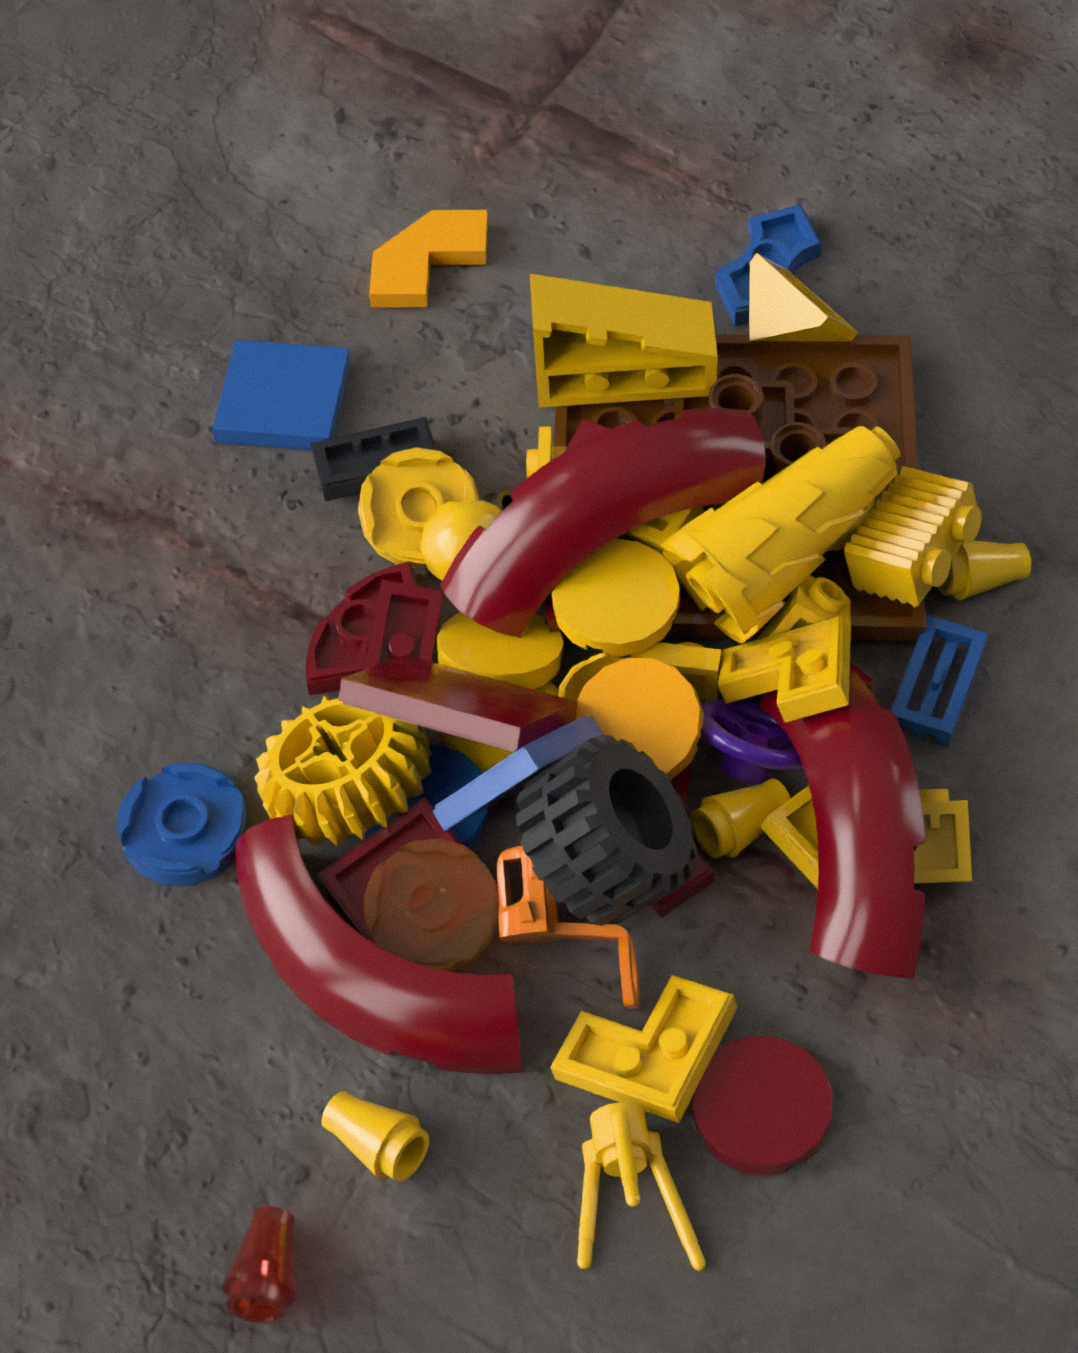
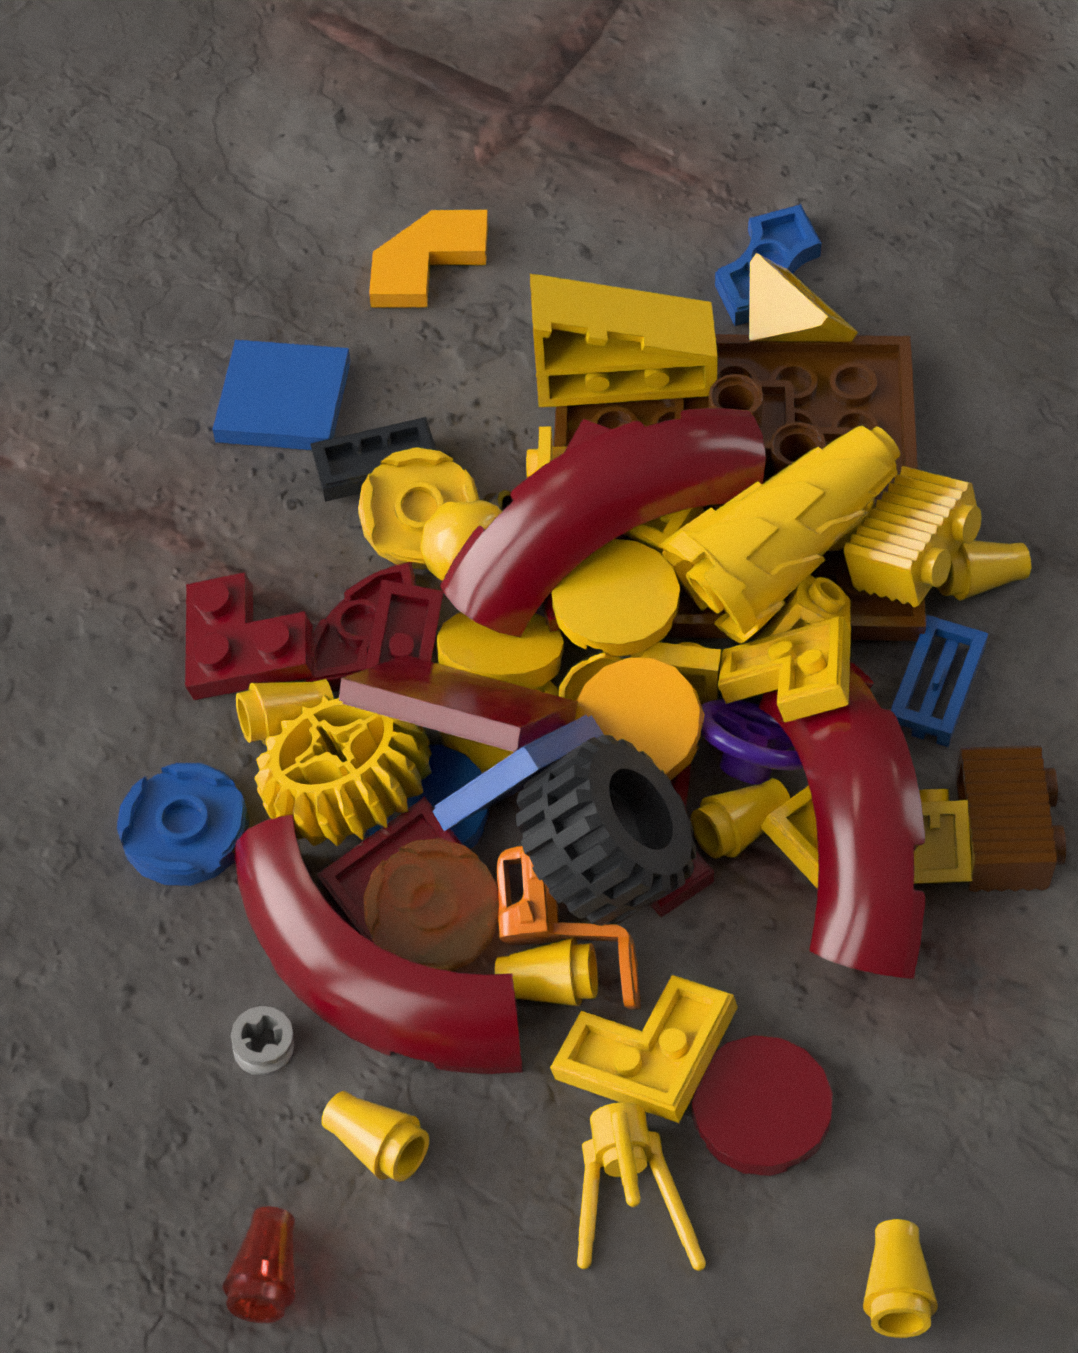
none -> dark red plate [185,572,314,700]
none -> light grey bush [231,1006,294,1076]
none -> yellow cone [236,679,334,745]
none -> yellow cone [495,938,598,1006]
none -> yellow cone [863,1219,938,1338]
none -> reddish brown brick [955,746,1066,893]

